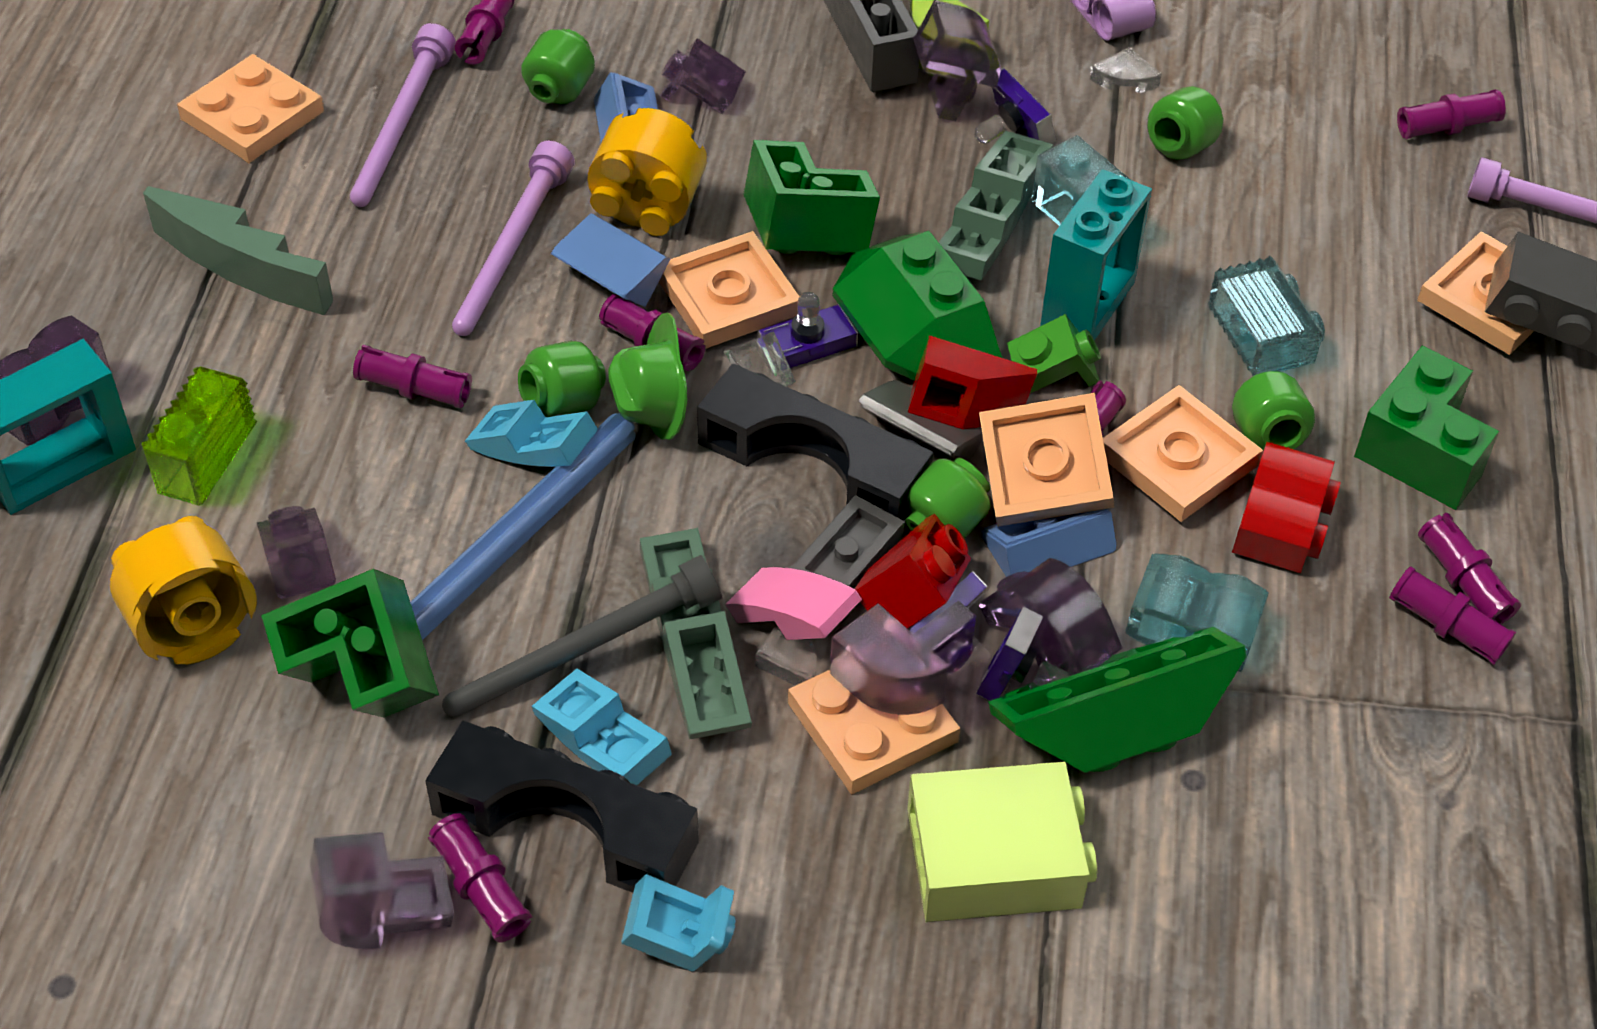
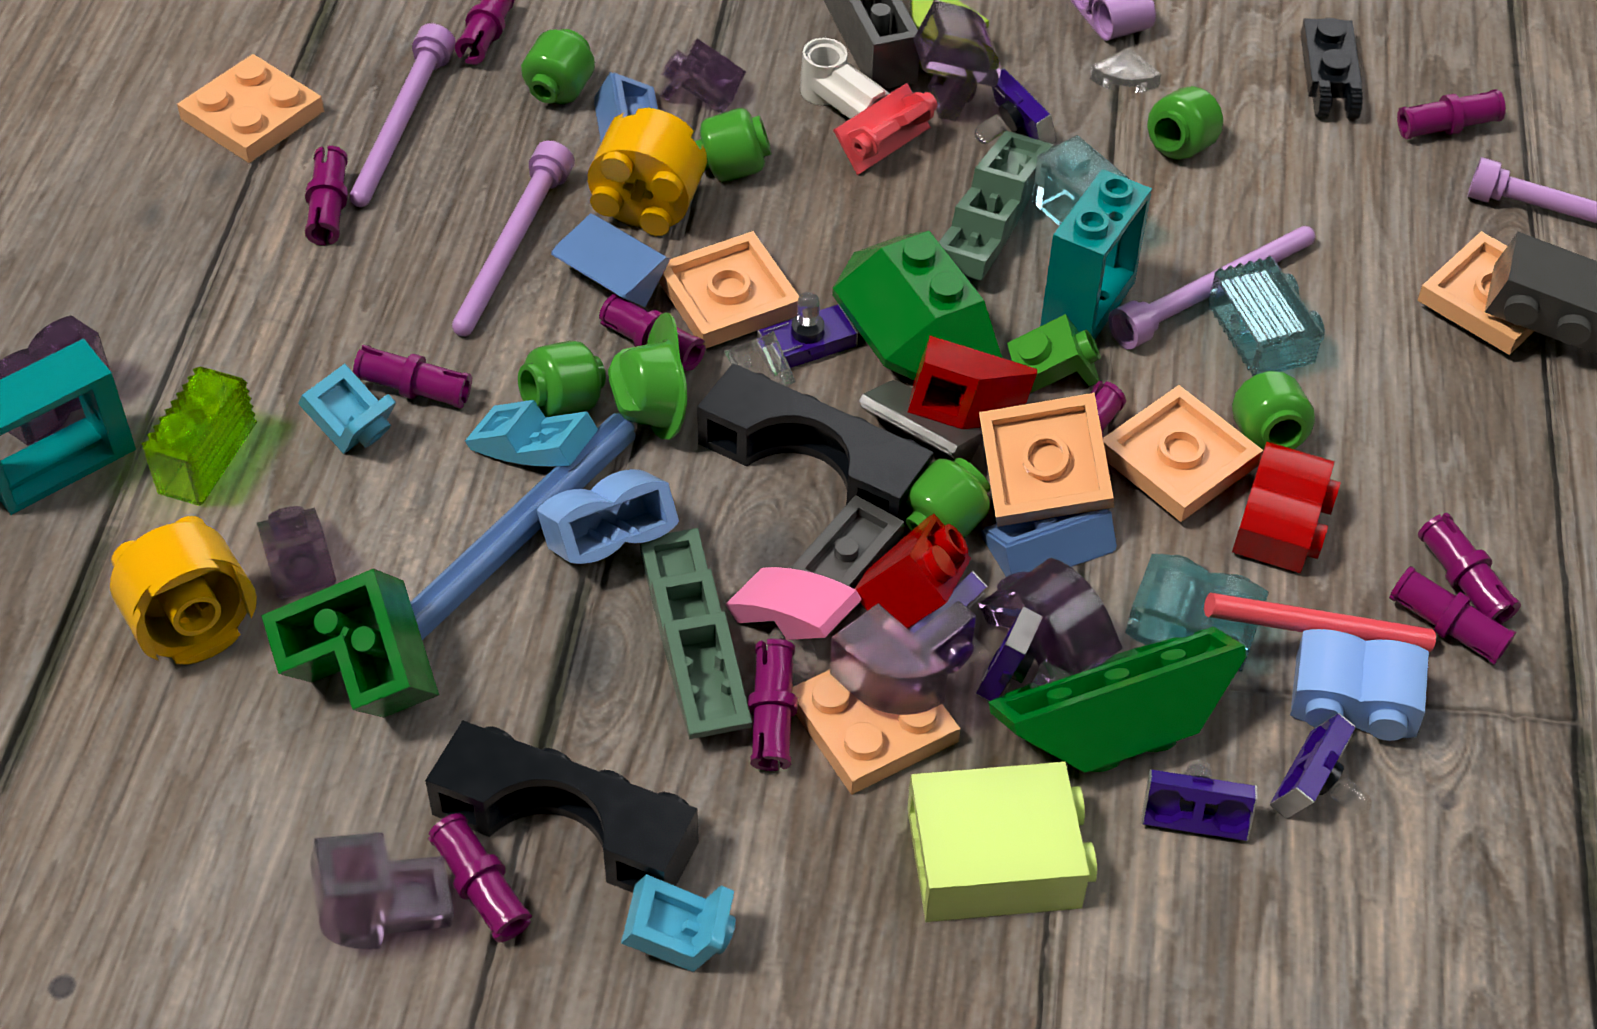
sand green slope [143,186,334,315] -> none
dark grey piece [442,555,722,717] -> none
medium azure slope [532,668,672,785] -> none
green brick [743,140,880,255] -> none
green brick [1354,345,1499,510] -> none
none -> medium azure bracket [298,364,396,454]
none -> magenta pin [305,145,348,246]
none -> light blue brick [537,469,679,564]
none -> bright green head [695,108,772,183]
none -> magenta pin [748,639,798,771]
none -> white piece [800,38,890,119]
none -> coral hinge [833,83,938,175]
none -> lavender piece [1108,226,1315,349]
none -> dark purple piece [1141,759,1257,841]
none -> coral bar [1204,593,1436,652]
none -> piece [1269,713,1372,819]
none -> light blue brick [1290,629,1429,741]
none -> black hinge [1301,18,1363,119]

